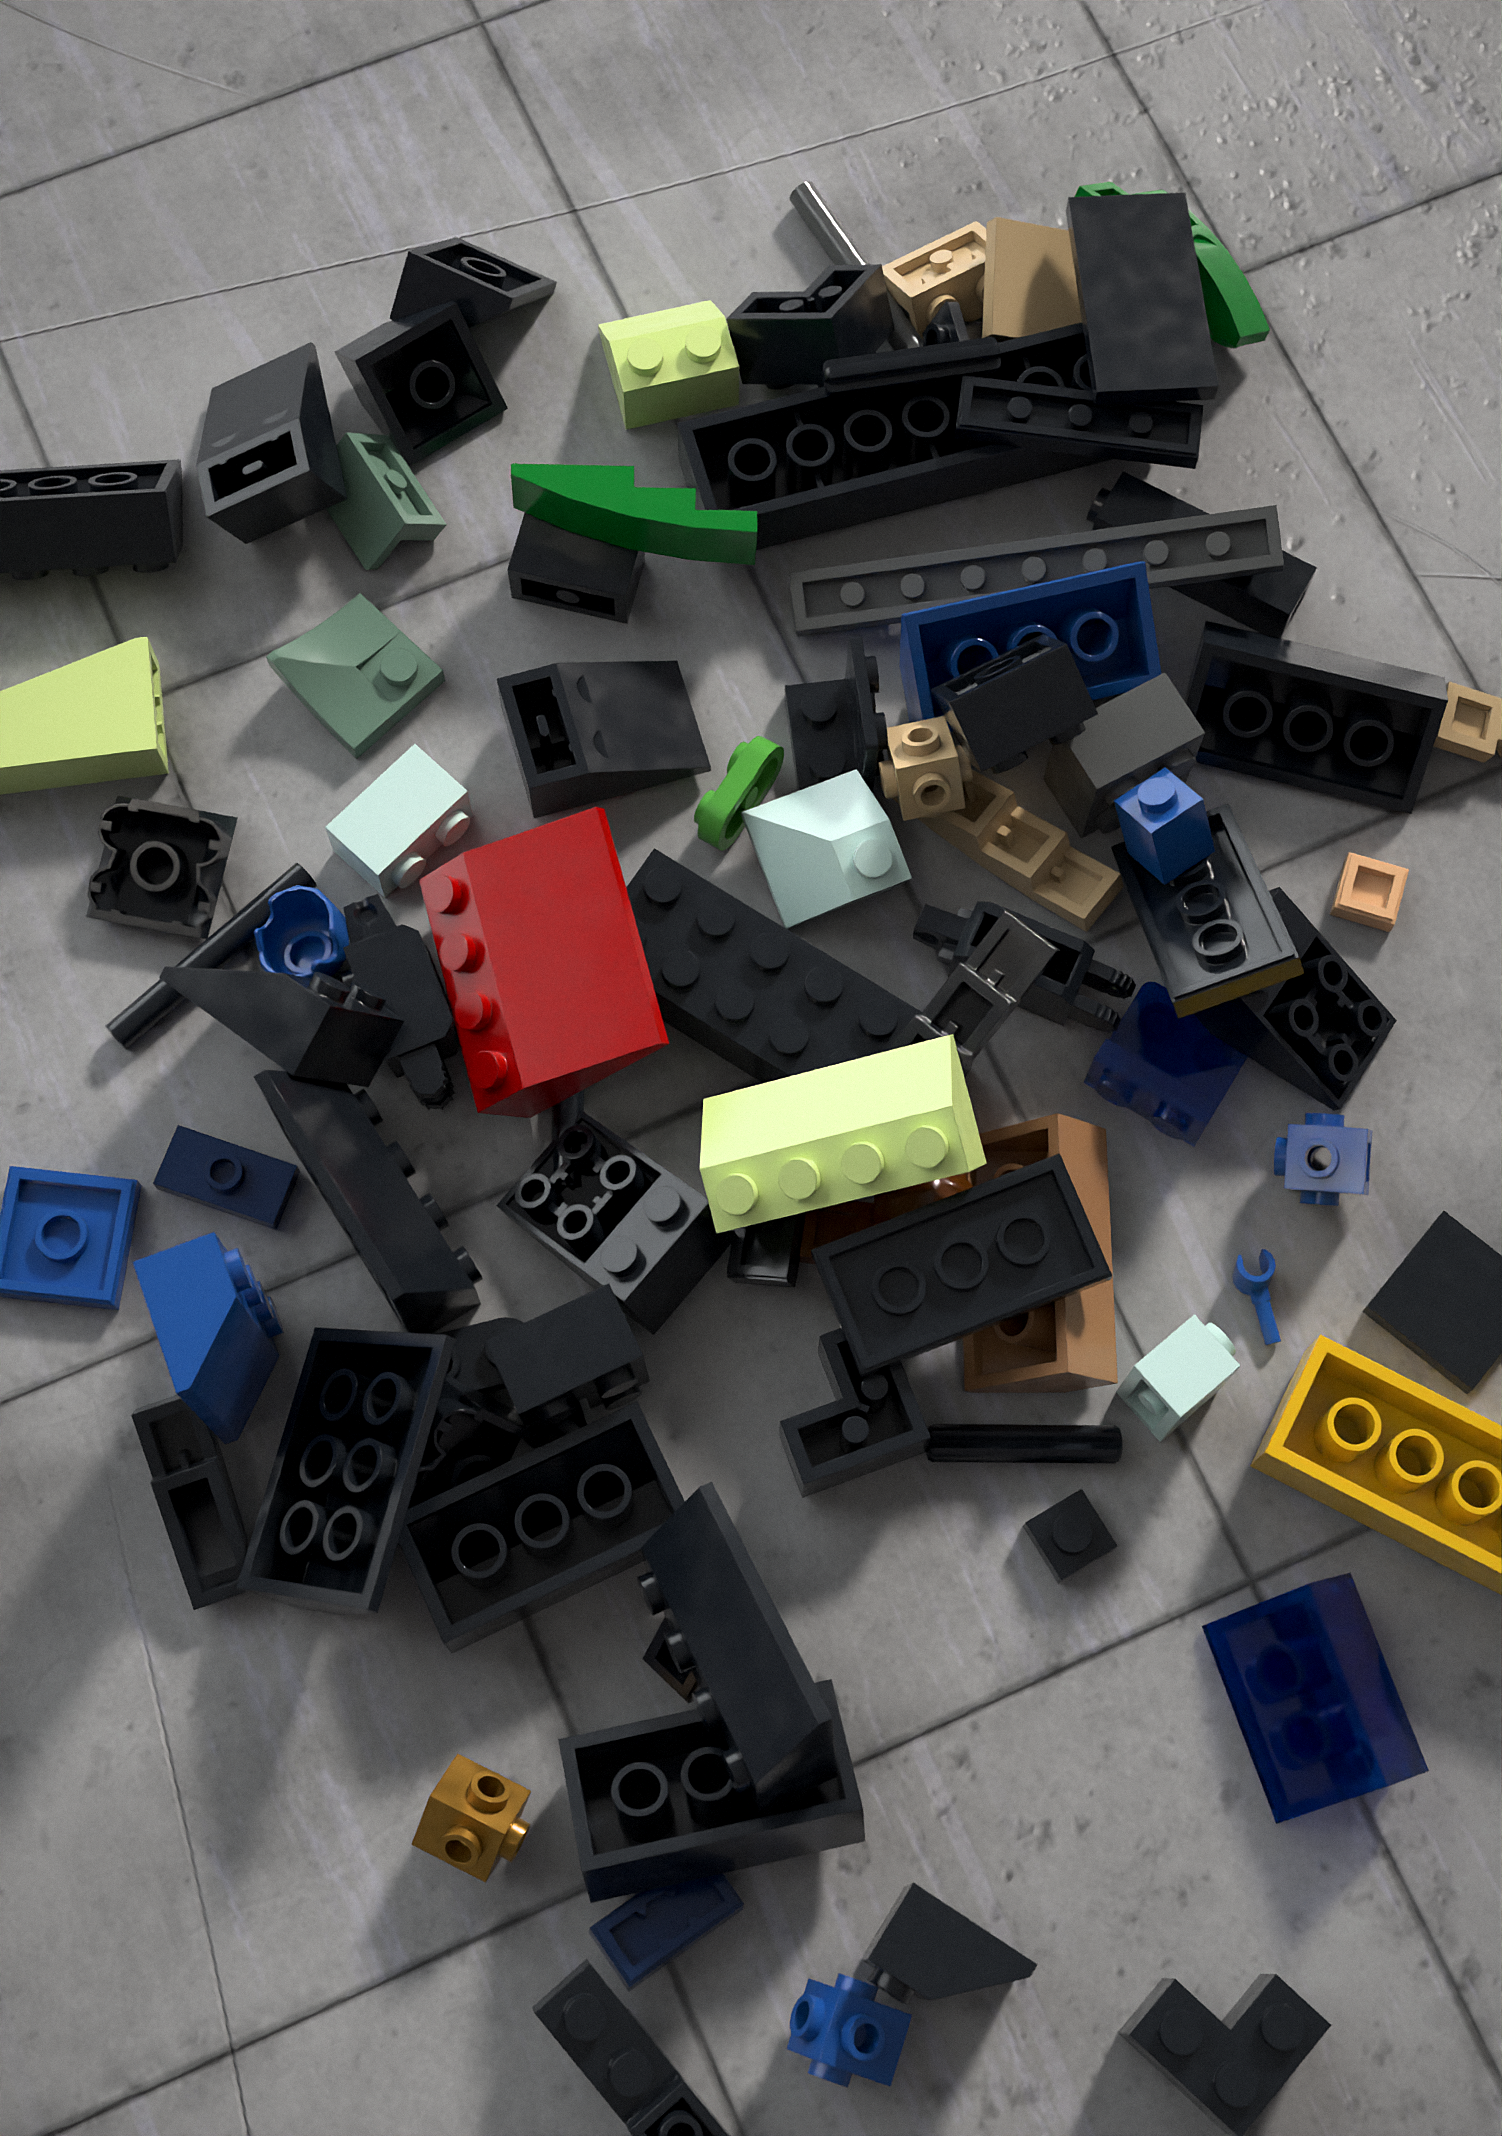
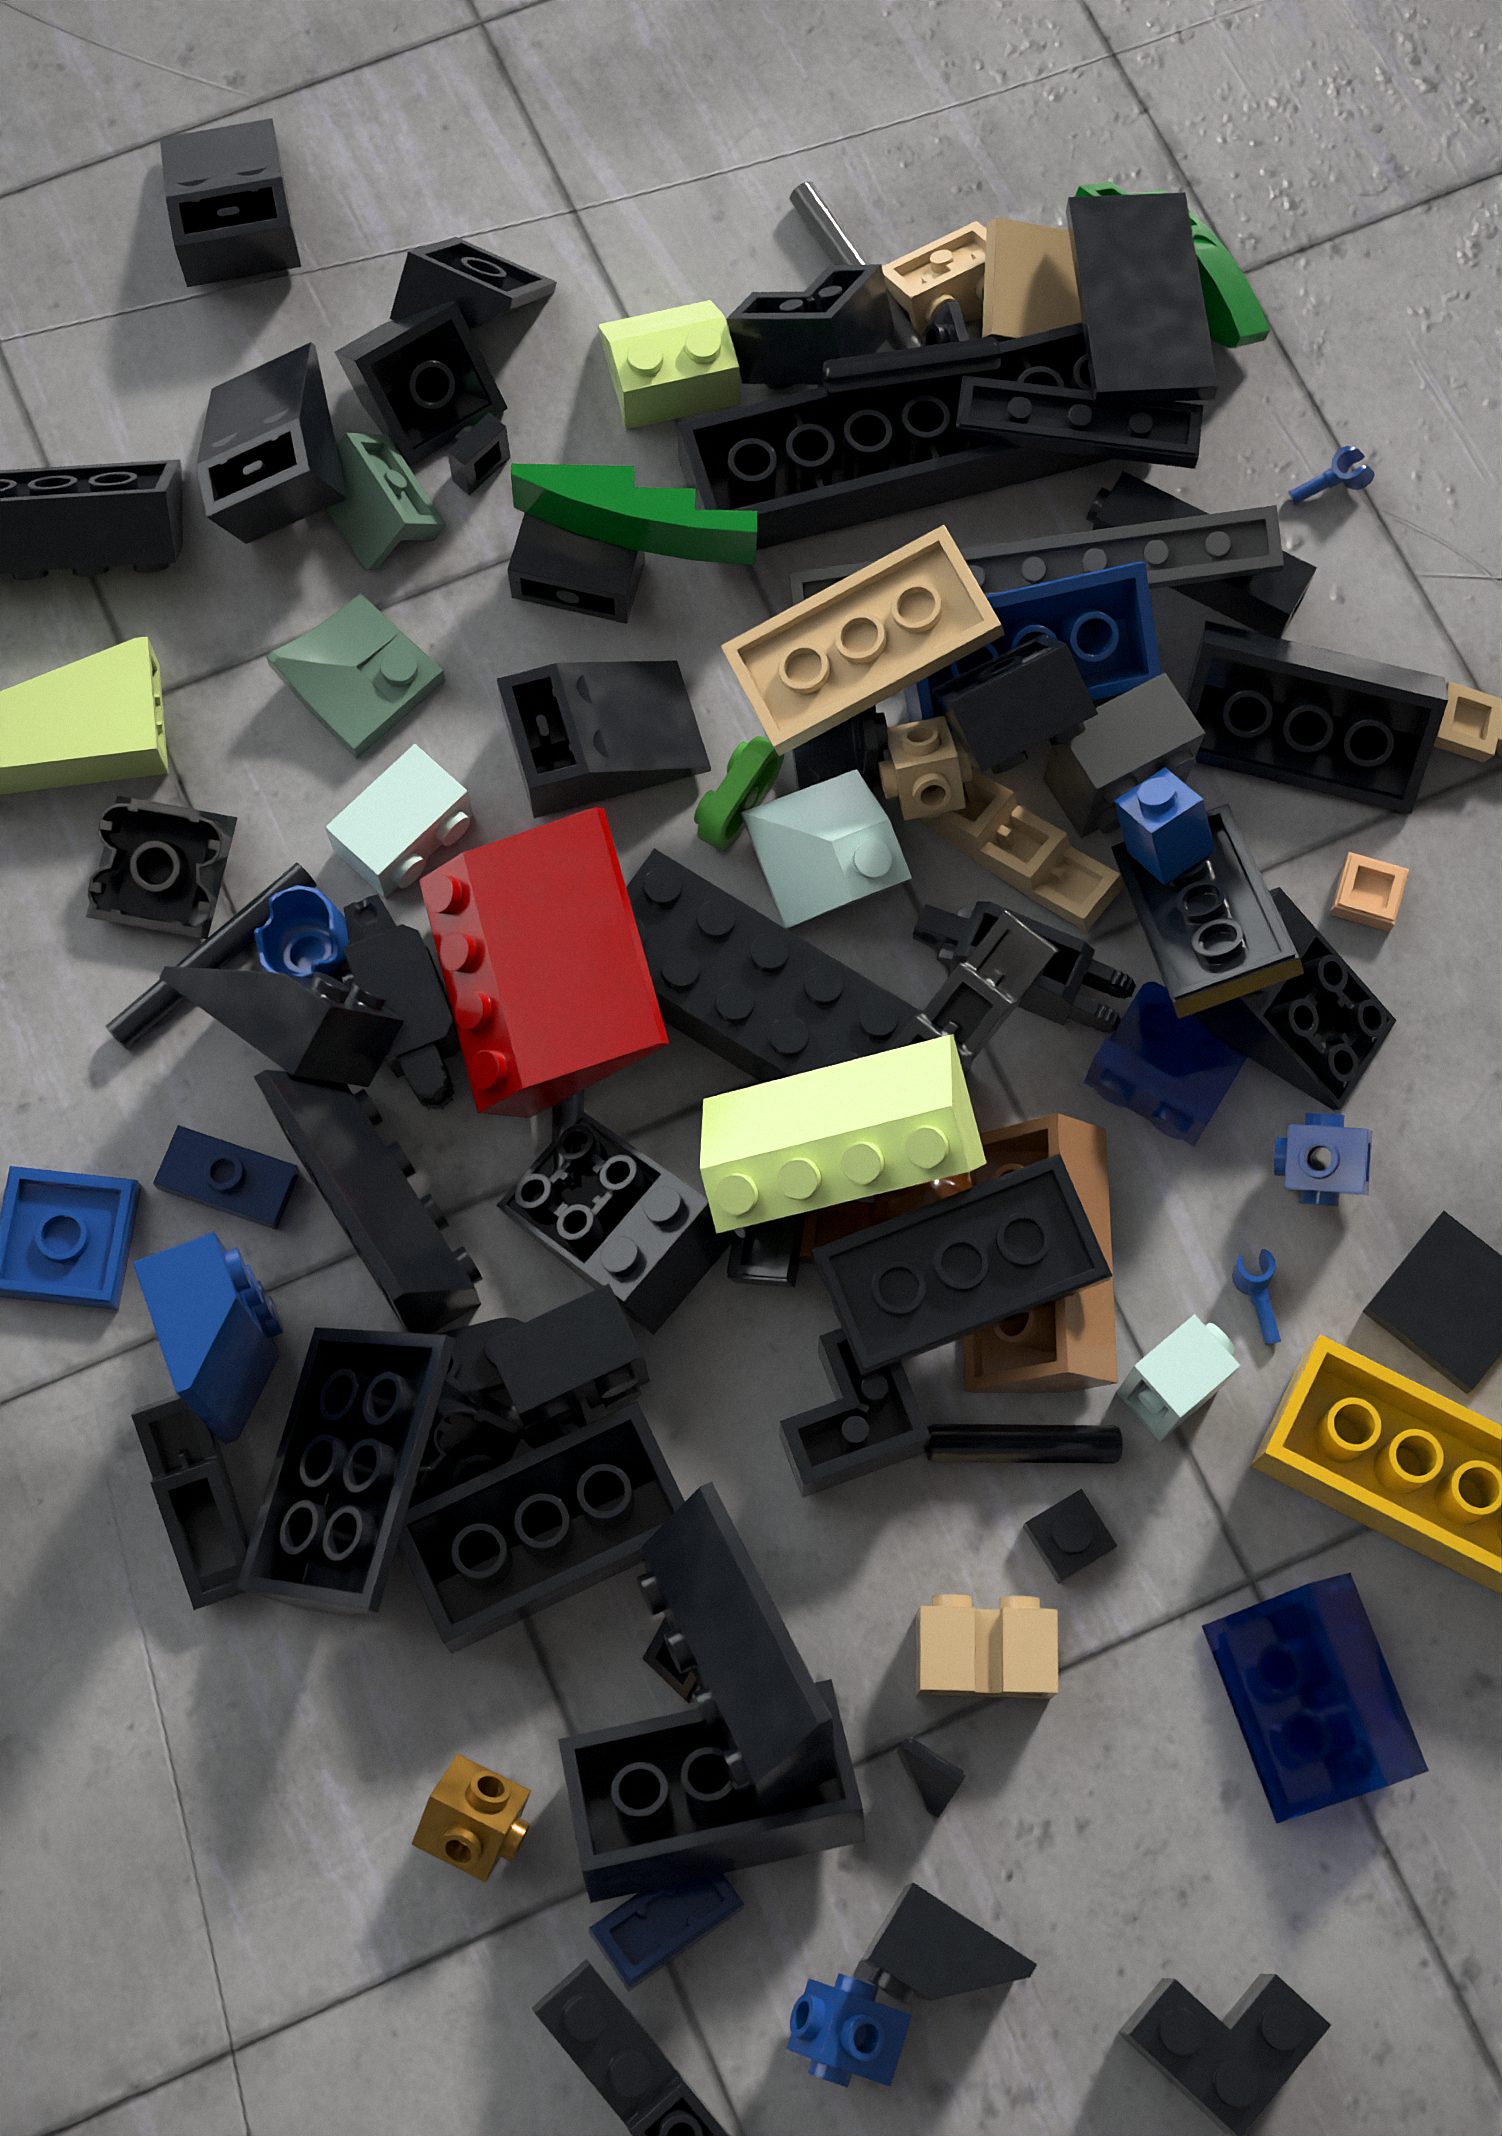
none -> black slope [160,118,301,287]
none -> black plate [447,413,511,496]
none -> tan plate [721,525,1005,756]
none -> black slope [897,1737,966,1819]
none -> tan brick [916,1594,1058,1699]
none -> blue hand [1288,446,1374,505]

